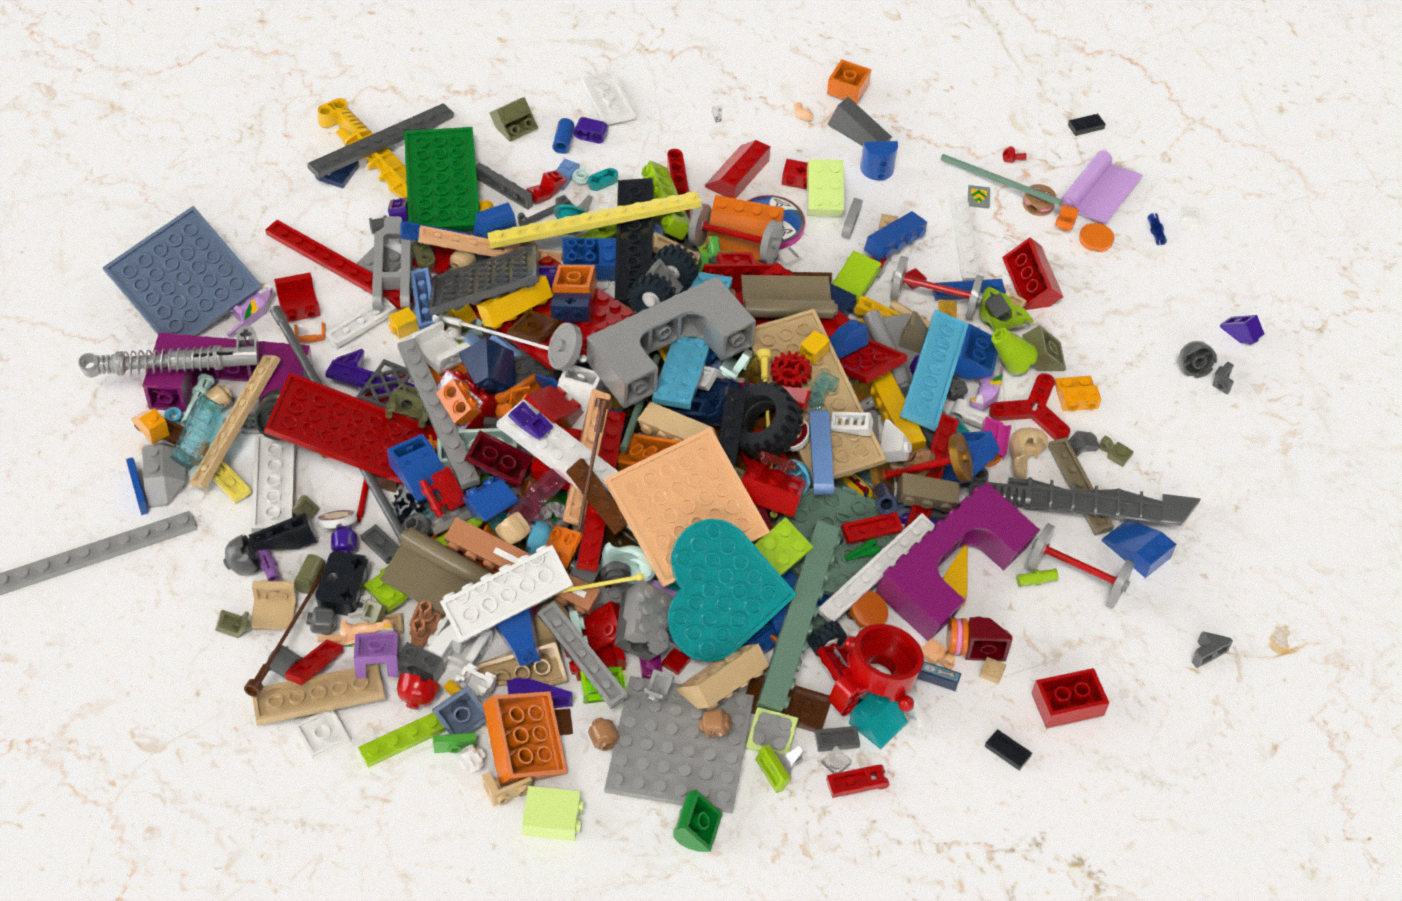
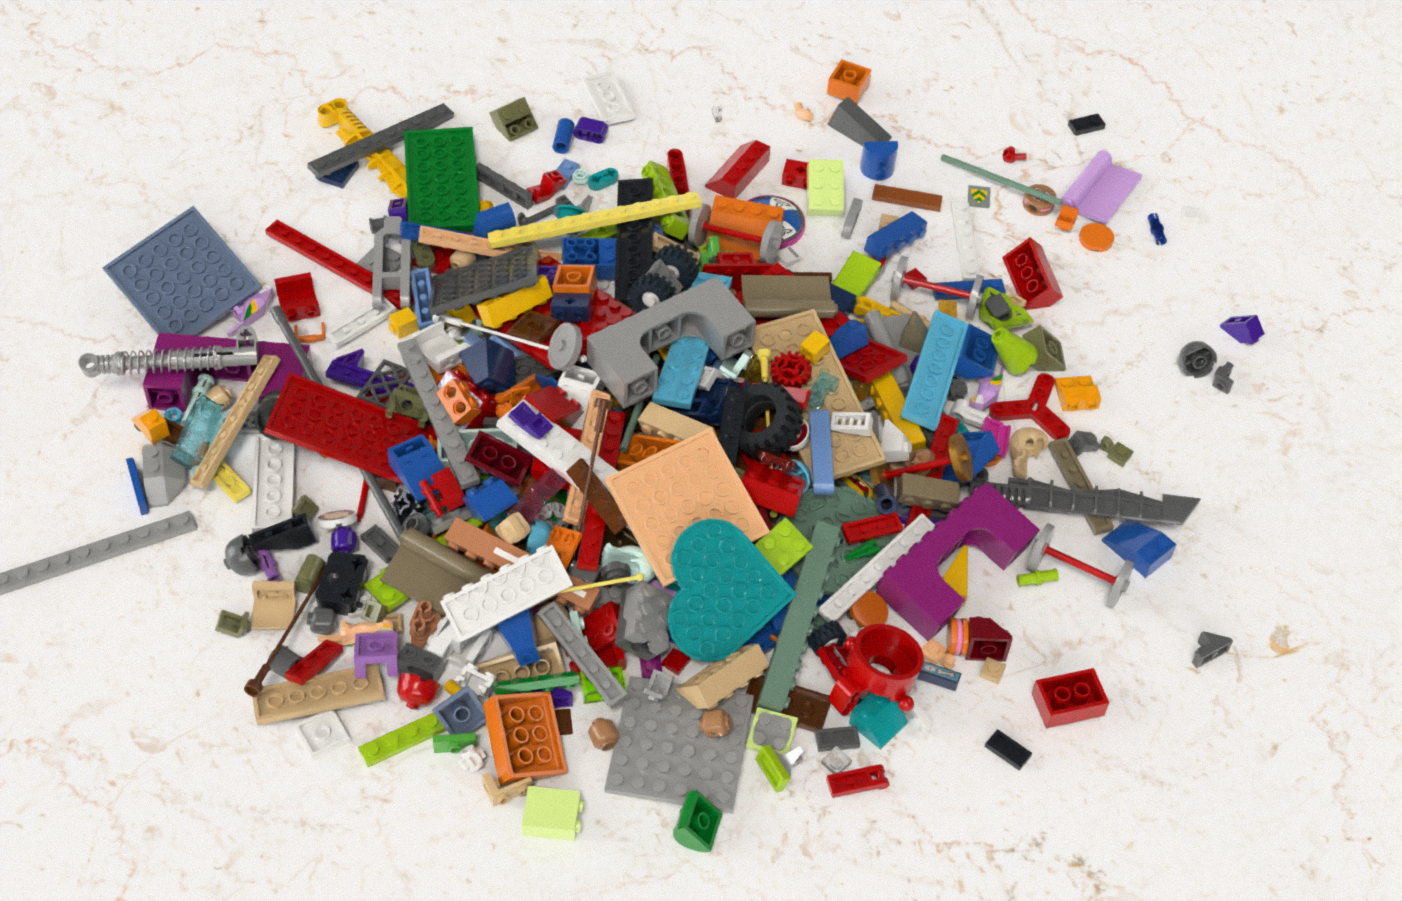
none -> green plate [493,670,580,695]
none -> dark orange tile [872,184,942,212]

